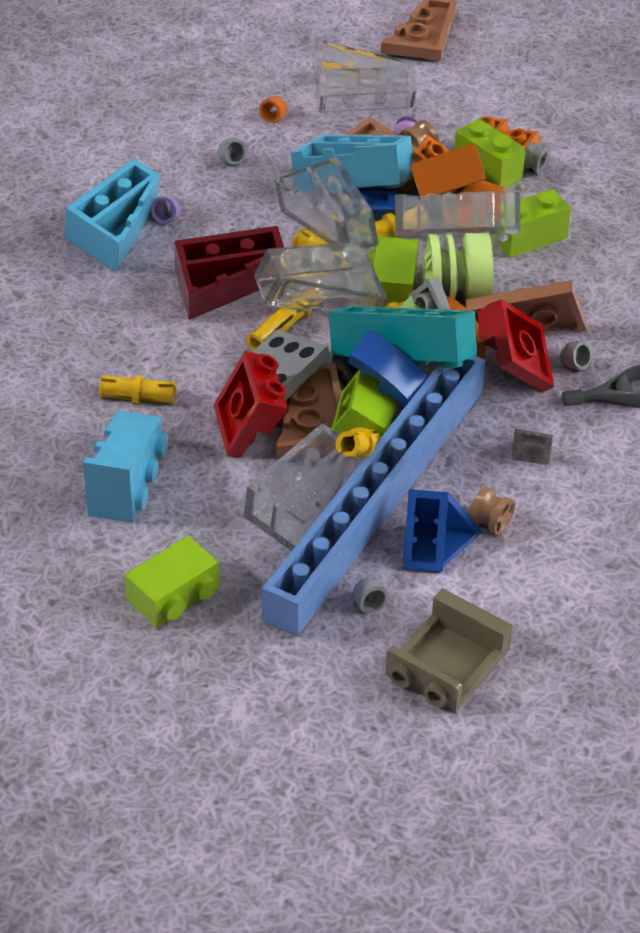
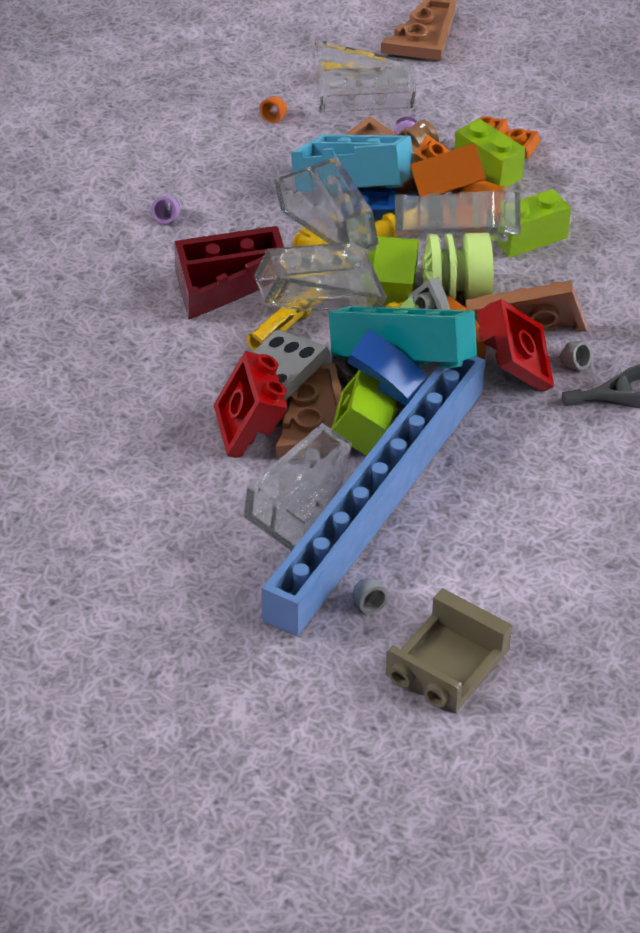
medium azure wedge [64,158,160,271] -> none
medium azure wedge [83,410,168,523] -> none
yellow pin [99,374,177,405] -> none
lime brick [124,535,220,628] -> none
light grey hinge [218,138,247,165] -> none
yellow pin [335,427,382,458] -> none
blue slope [403,489,483,572] -> none
medium nougat wheel [468,487,515,535] -> none
clear smoke slope [512,429,553,465] -> none
light grey bush [524,142,549,175] -> none

